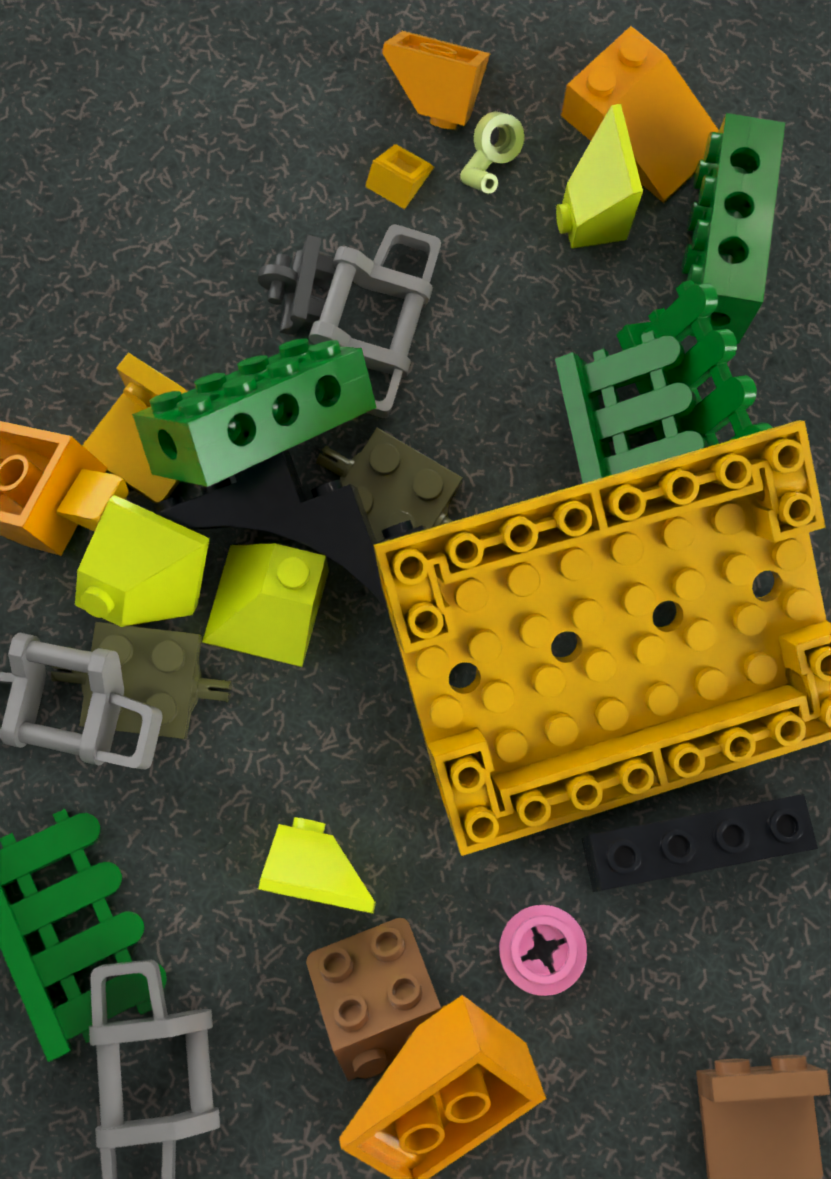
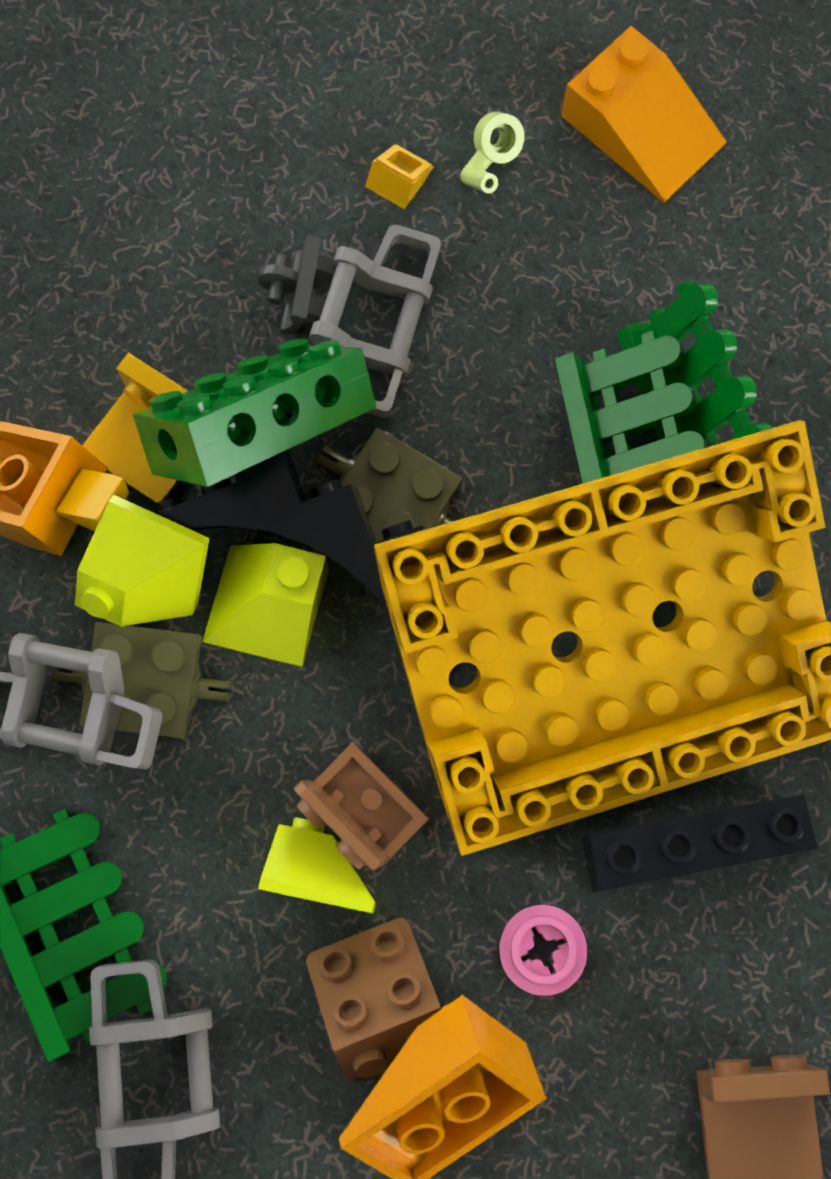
light orange slope [382,31,490,129] -> none
neon yellow slope [556,104,643,249] -> none
green brick [678,113,785,344] -> none
none -> medium nougat bracket [294,742,430,870]

